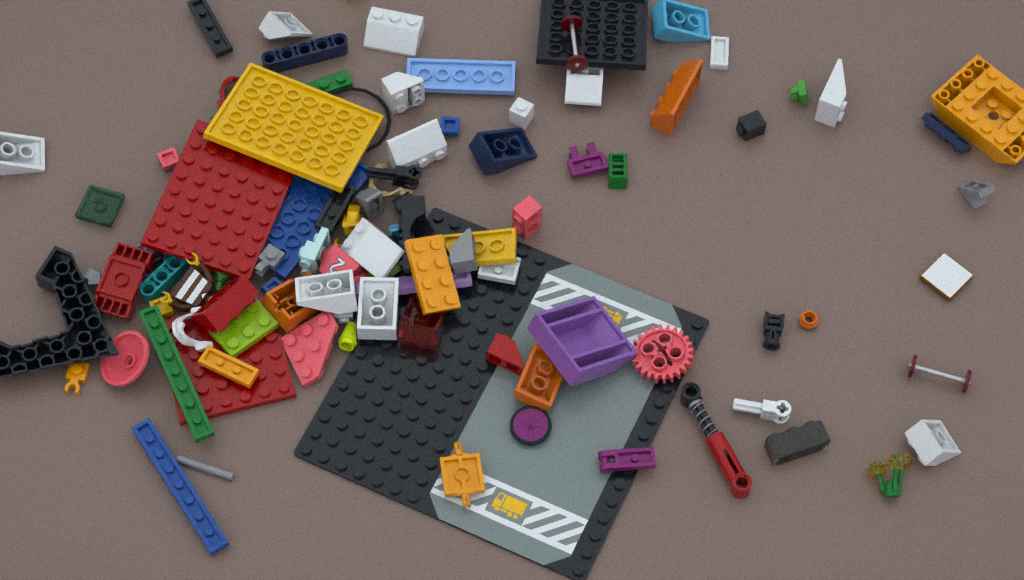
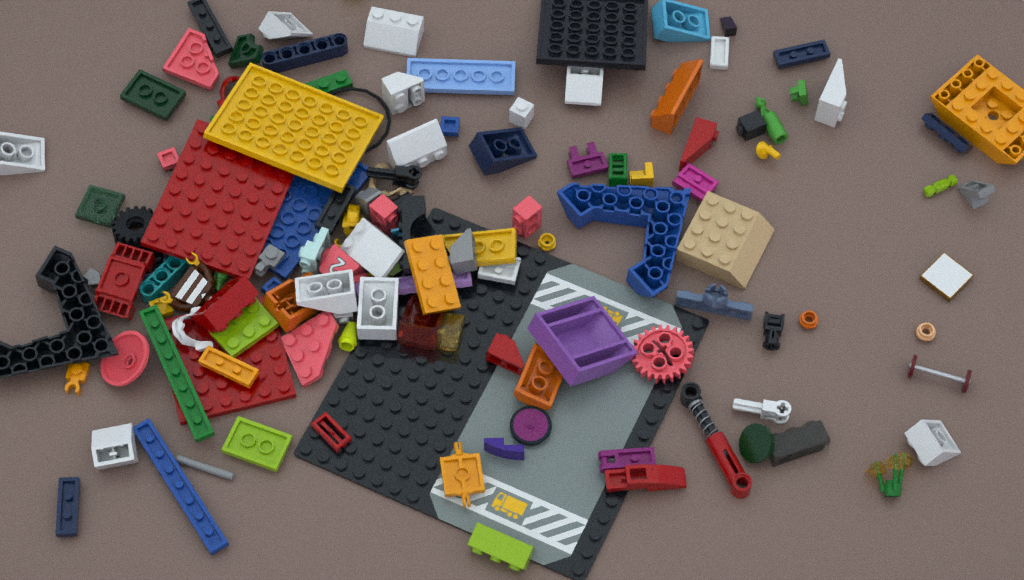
dark red axle [561,15,588,72] -> none
none -> dark blue plate [56,477,81,537]
none -> white slope [91,423,138,470]
none -> black tyre [111,206,154,251]
none -> dark green plate [120,69,186,121]
none -> coral plate [162,28,220,91]
none -> lime plate [221,416,293,473]
none -> dark green tile [228,33,264,68]
none -> red tile [311,412,352,453]
none -> coral brick [369,194,400,237]
none -> clear yellow slope [437,312,465,351]
none -> lime brick [467,522,535,572]
none -> dark purple slope [484,438,524,460]
none -> yellow plate [538,233,556,251]
none -> blue wedge [557,183,691,298]
none -> red slope [604,464,687,492]
none -> yellow panel [629,162,654,188]
none -> dark pink plate [672,163,719,202]
none -> tan slope [675,191,775,290]
none -> sand blue plate [675,283,754,321]
none -> red slope [679,117,719,171]
none -> black piece [720,16,737,37]
none -> dark green tile [739,423,775,463]
none -> bright green wheel [755,96,789,145]
none -> yellow plate [756,141,781,160]
none -> dark blue plate [773,39,831,69]
none -> light nougat plate [916,323,936,341]
none -> lime axle [923,174,958,197]

